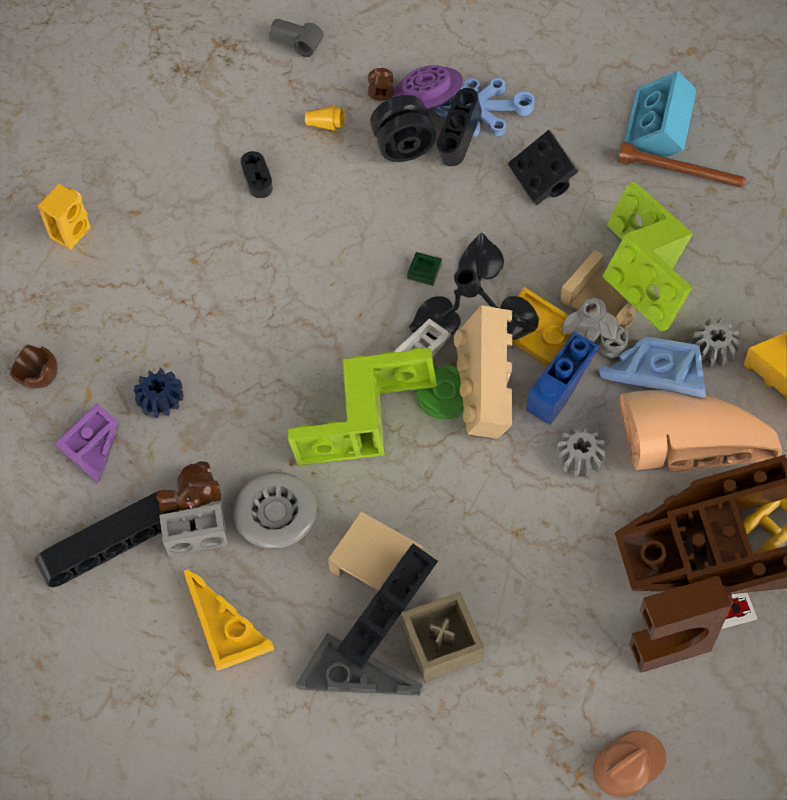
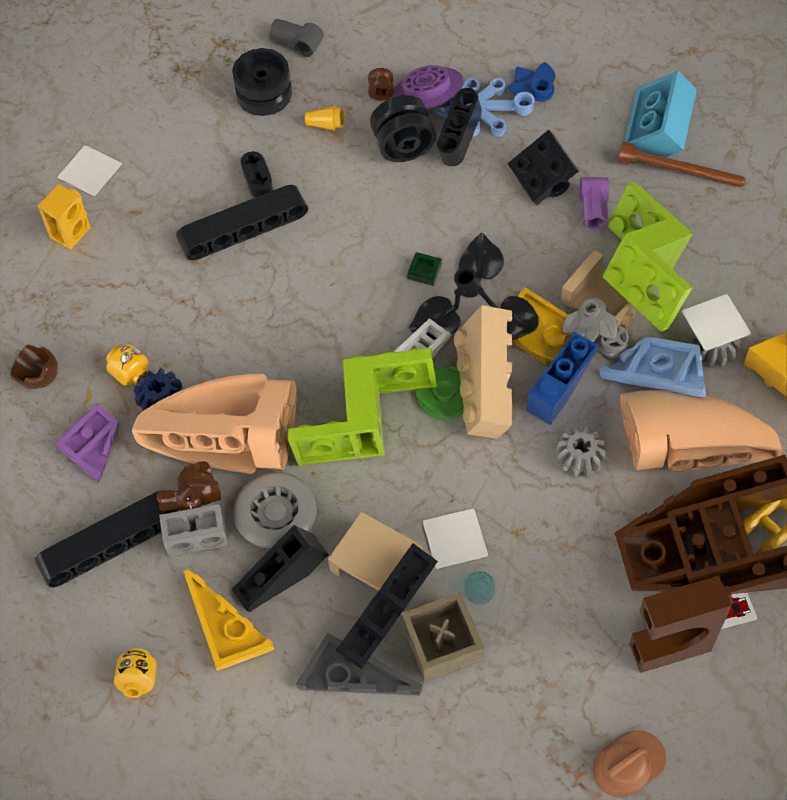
none -> white sticker [58,145,122,196]
none -> yellow head [106,344,149,386]
none -> yellow head [113,648,157,698]
none -> light nougat panel [132,374,297,474]
none -> black beam [176,184,308,260]
none -> black wheel [232,48,292,116]
none -> black slope [232,525,329,612]
none -> white sticker [423,509,488,569]
none -> clear light blue tile [464,571,495,604]
none -> blue plate [508,62,555,102]
none -> medium lavender piece [580,177,609,230]
none -> white sticker [682,294,751,351]

